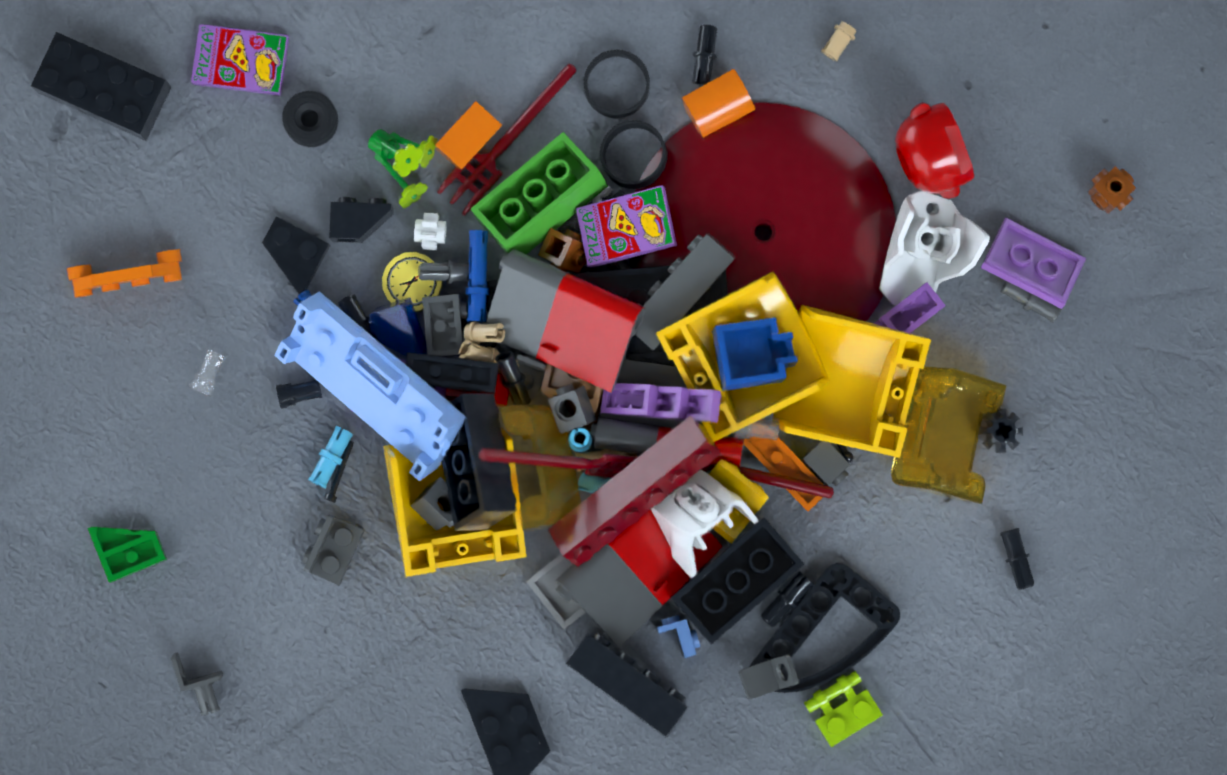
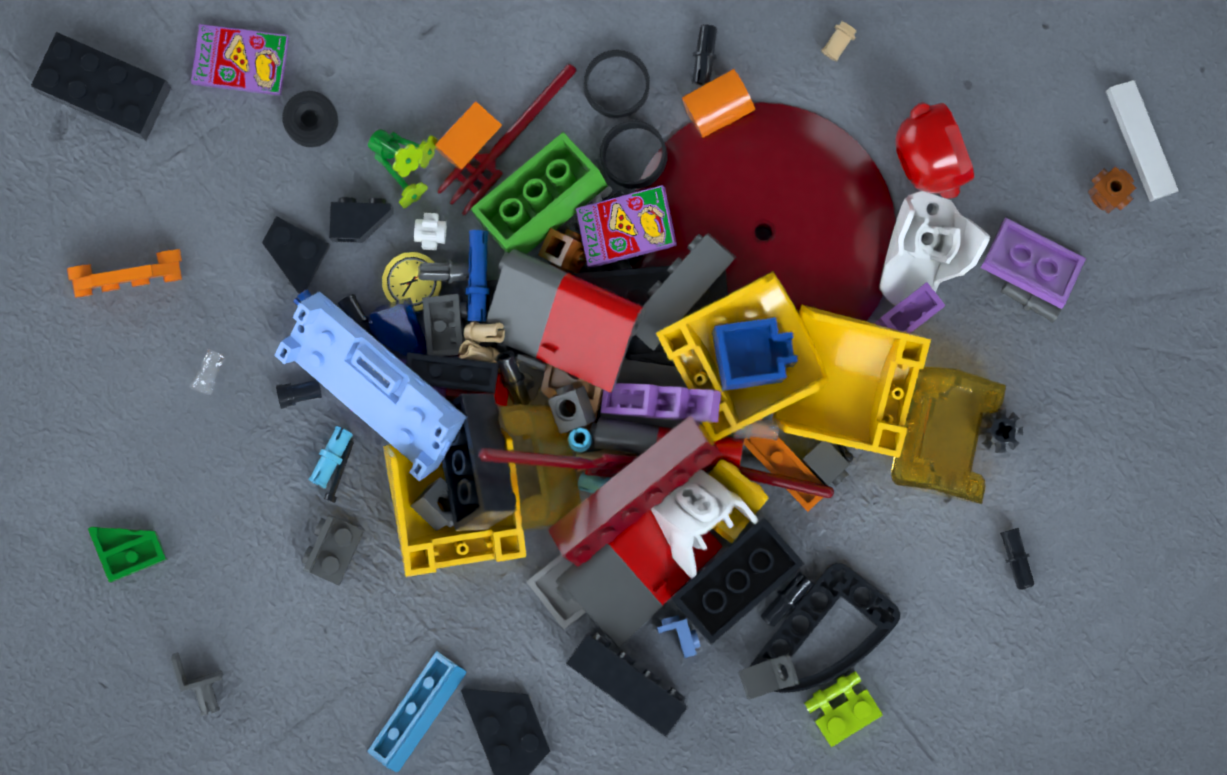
none -> dark azure slope [367,651,467,772]
none -> white slope [1106,80,1178,202]

